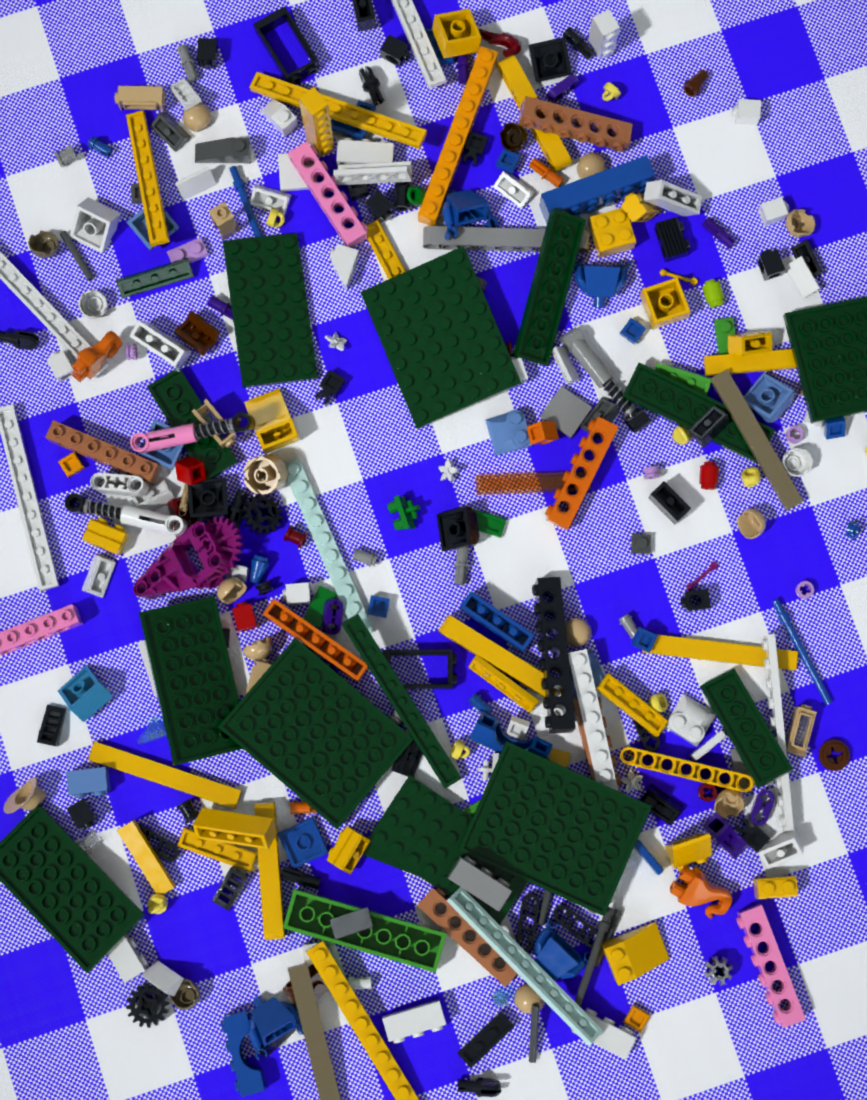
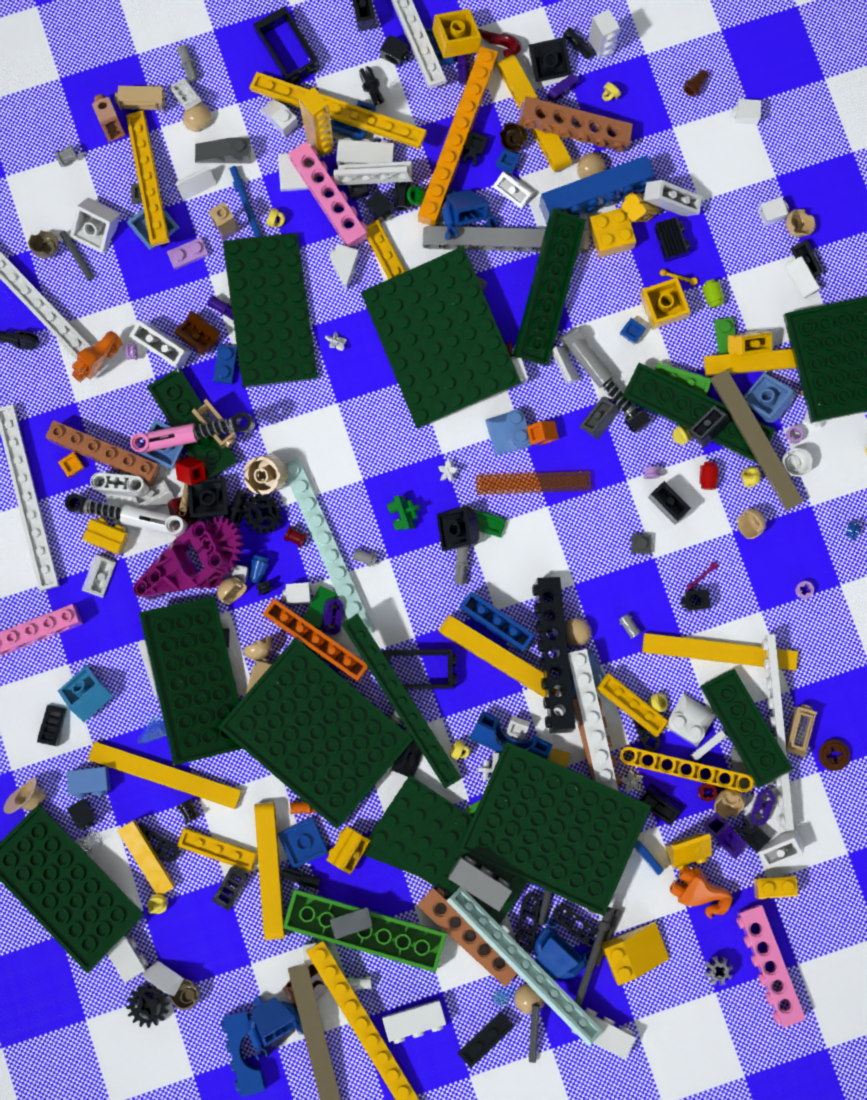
white brick [46,351,74,383] -> none
white hair [78,290,108,319] -> none
blue pin [87,136,113,158] -> none
tile [116,258,194,298] -> none
dark grey slope [150,112,191,152] -> none
yellow brick [193,808,277,849] -> none
black brick [197,38,219,69] -> none
red brick [232,602,258,632] -> none
yellow slope [244,388,300,454] -> none
white slope [250,184,291,215] -> none
black plate [315,370,346,406] -> none
blue plate [367,595,390,618] -> none
black arm [457,1077,502,1098] -> none
yellow tile [468,655,539,713] -> none
blue pin [468,693,493,714] -> none
orange axle [529,158,564,188] -> none
light grey tile [539,386,592,439] -> none
orange brick [545,416,619,530] -> none
blue torso [574,257,630,308] -> none
light orange tile [623,1005,651,1033] -> none
blue plate [631,627,658,653] -> none
dark purple axle [702,217,736,249] -> none
black brick [757,249,785,281] -> none
blue bar [772,599,832,705] -> none
blue plate [824,417,845,439] -> none
none -> nougat torso [92,94,126,143]
none -> blue plate [213,344,237,385]

